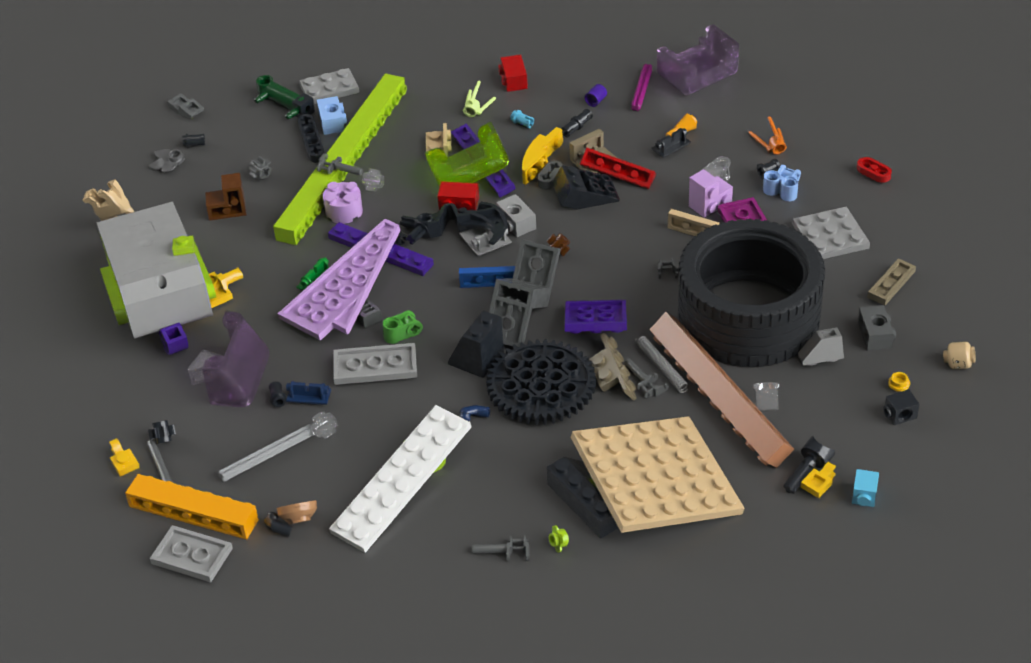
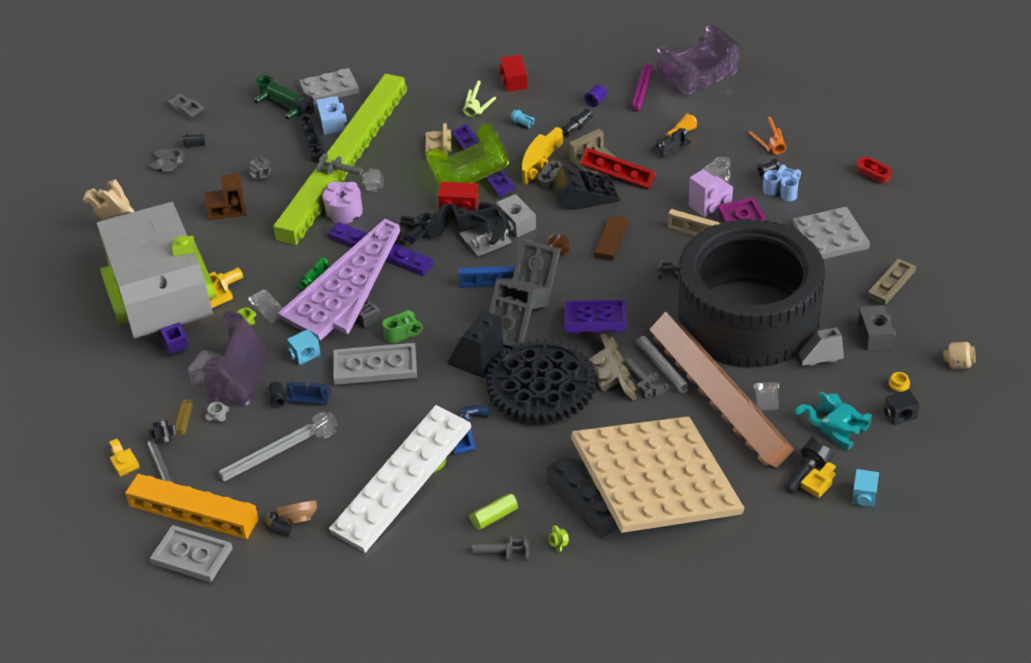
none -> clear yellow axle [174,400,193,435]
none -> light grey plate [205,402,229,422]
none -> lime plate [235,308,256,326]
none -> clear tile [248,289,283,324]
none -> medium azure brick [287,329,321,365]
none -> blue slope [453,429,476,455]
none -> lime brick [469,494,518,530]
none -> reddish brown tile [594,215,629,260]
none -> teal animal [795,392,872,451]

